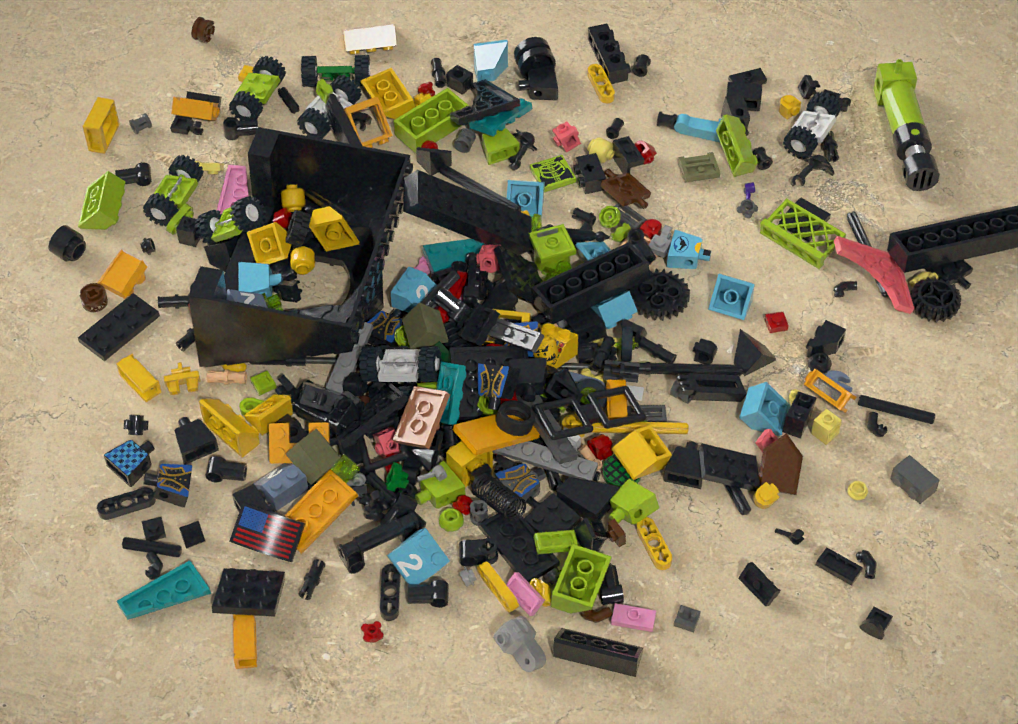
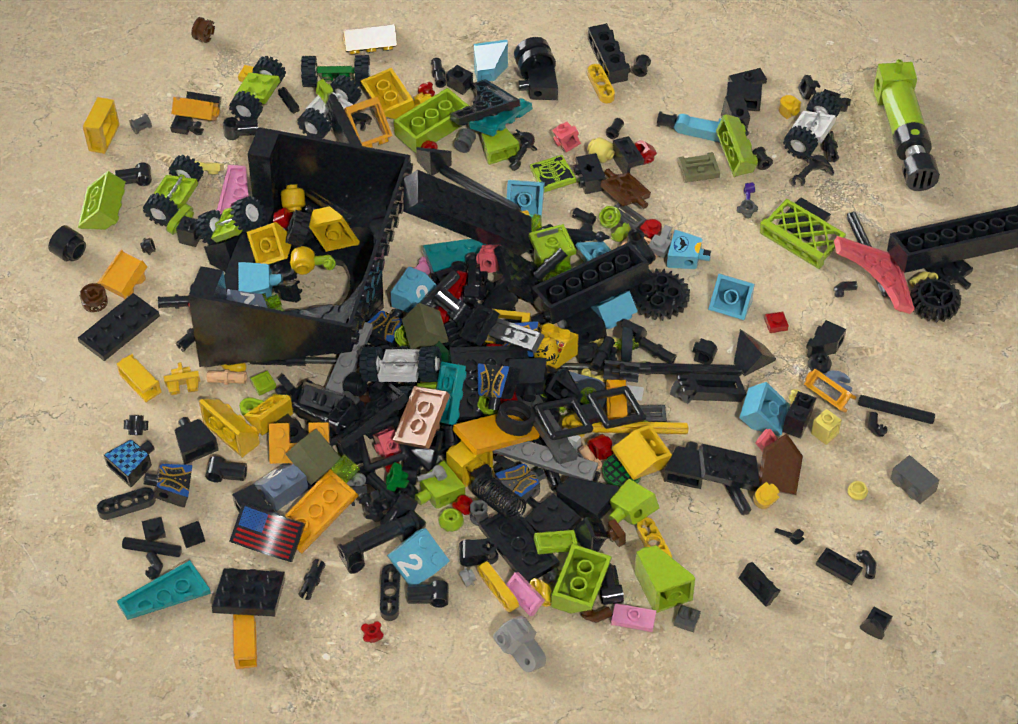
black slope [553,628,644,677] -> none
none -> lime arm [314,255,336,270]
none -> black pin [532,248,568,281]
none -> lime slope [635,545,695,613]

